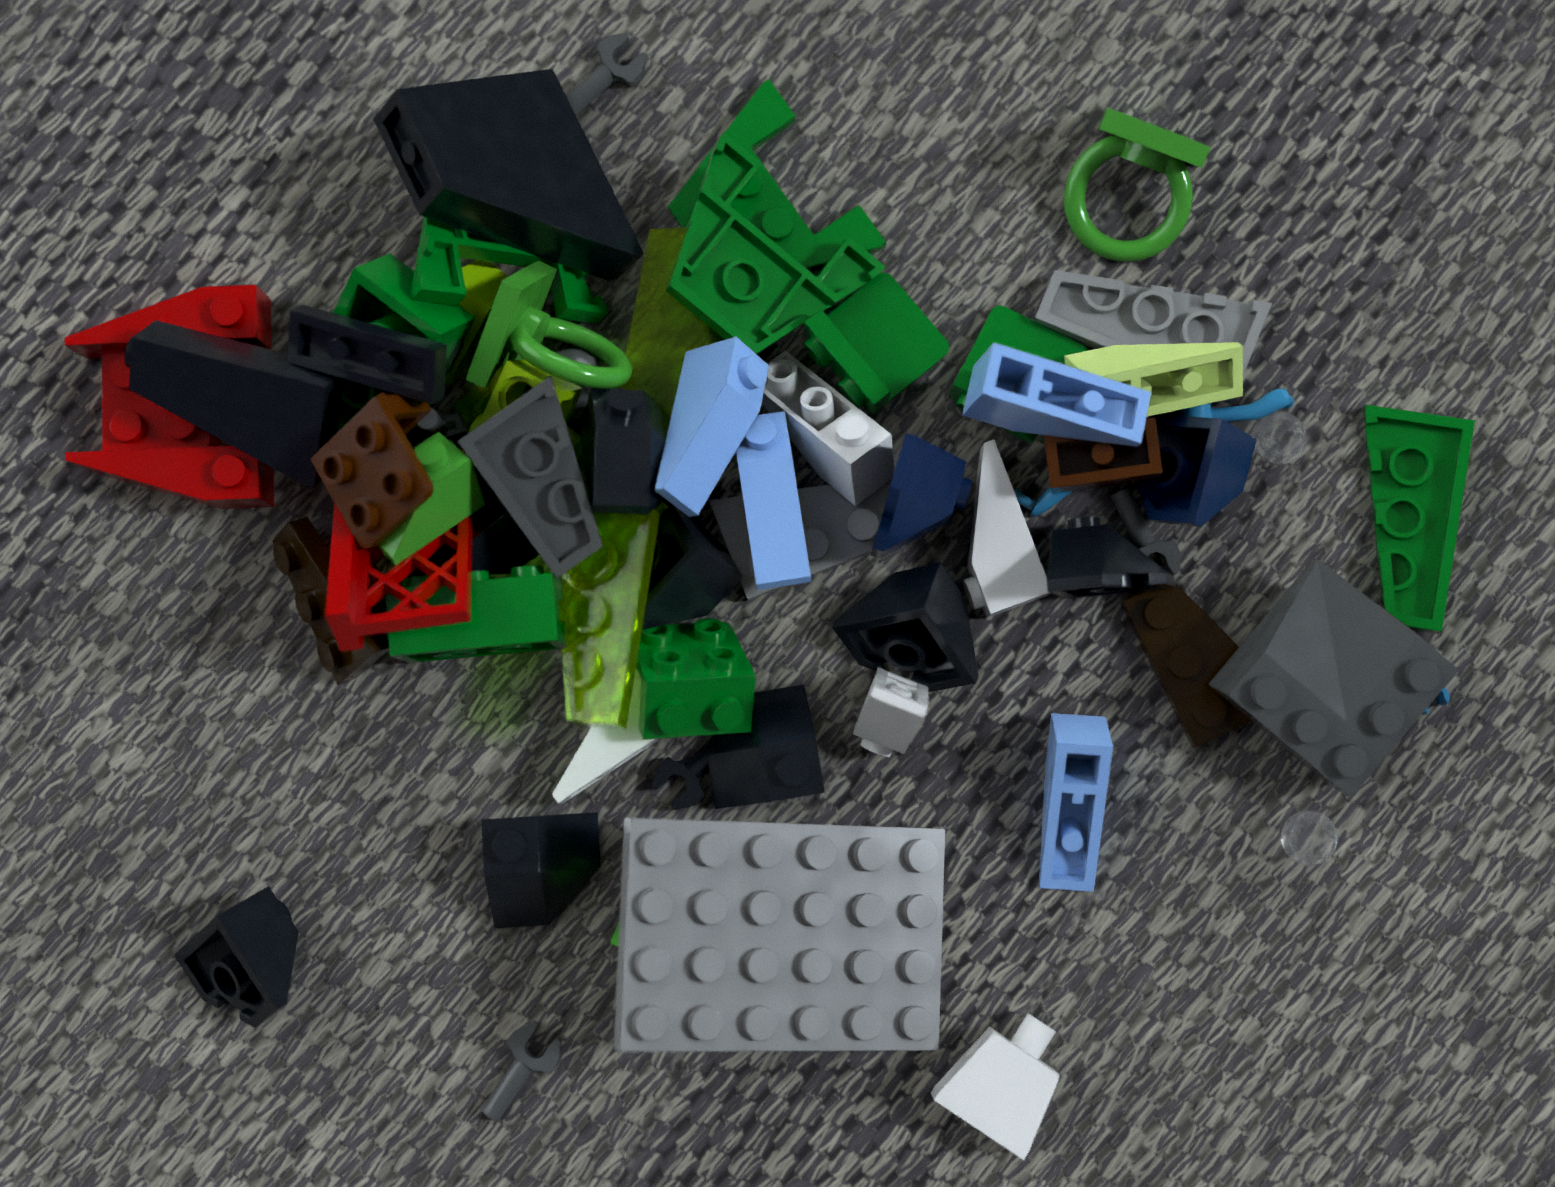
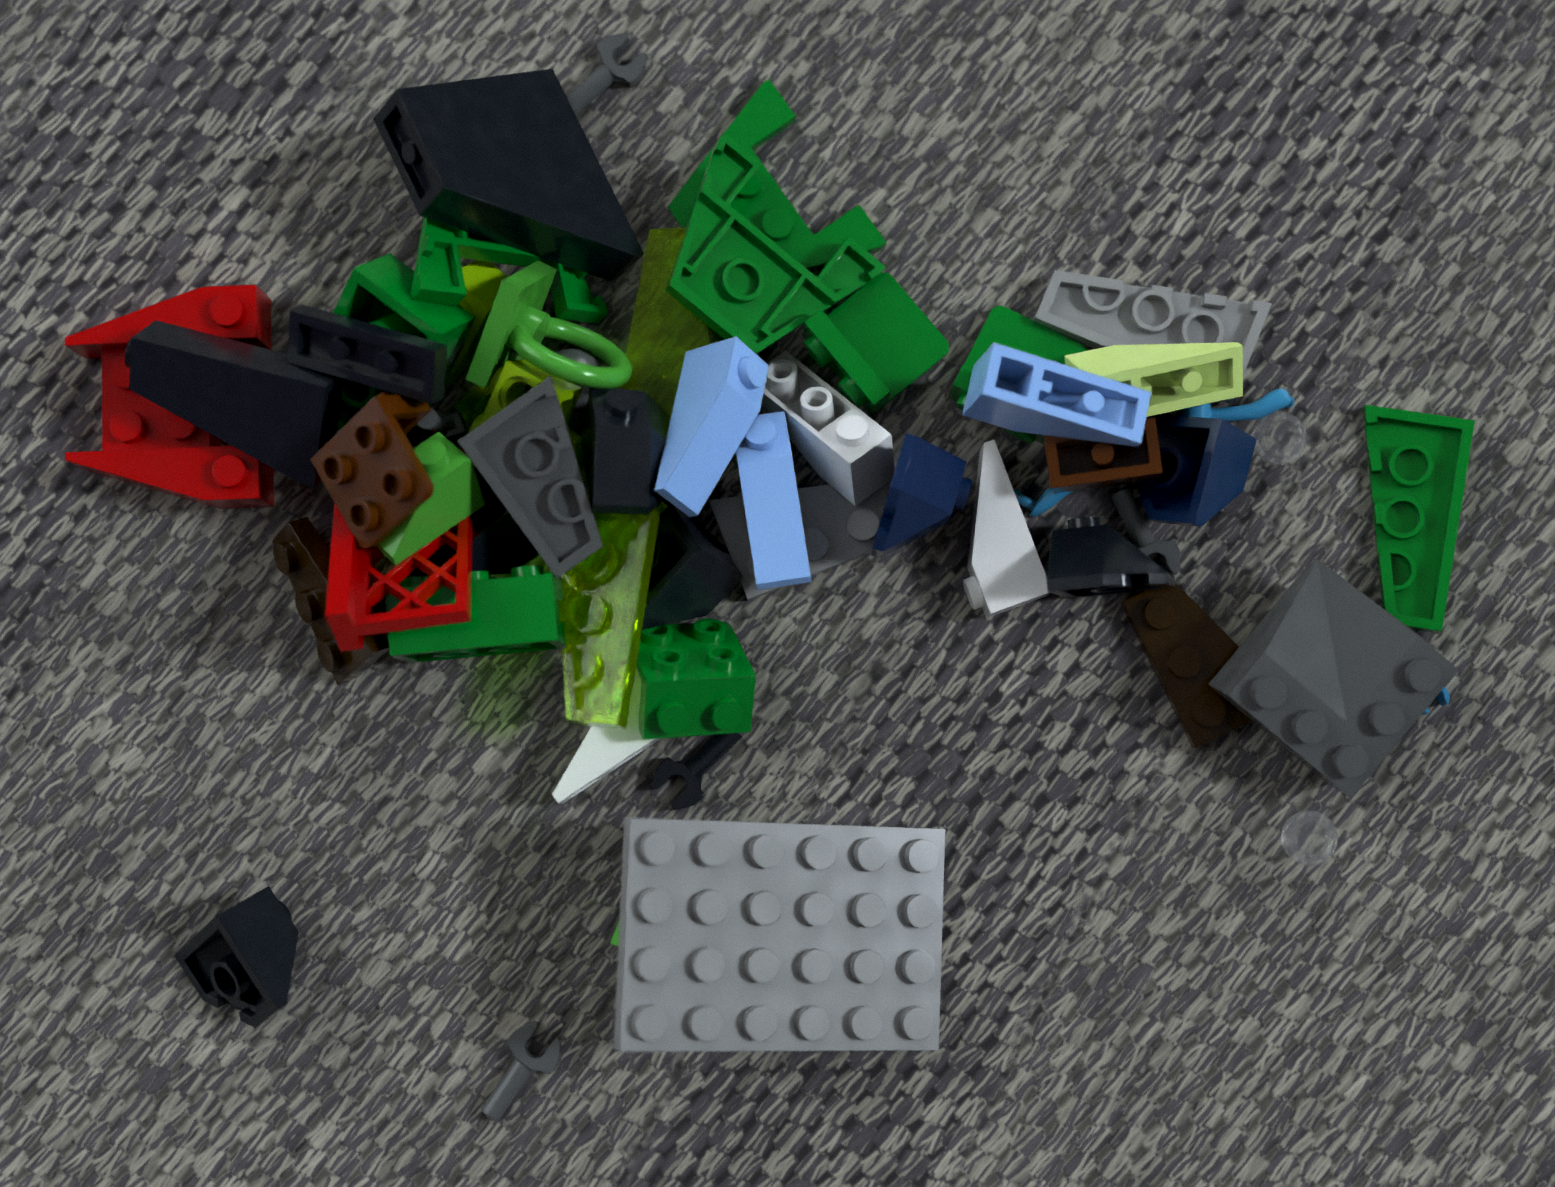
black slope [481,812,601,928] -> none
black slope [708,684,825,809] -> none
black slope [832,562,978,692] -> none
white slope [853,667,928,757] -> none
white torso [931,1013,1060,1160] -> none
light blue slope [1039,713,1113,892] -> none
bright green tile [1064,107,1211,262] -> none

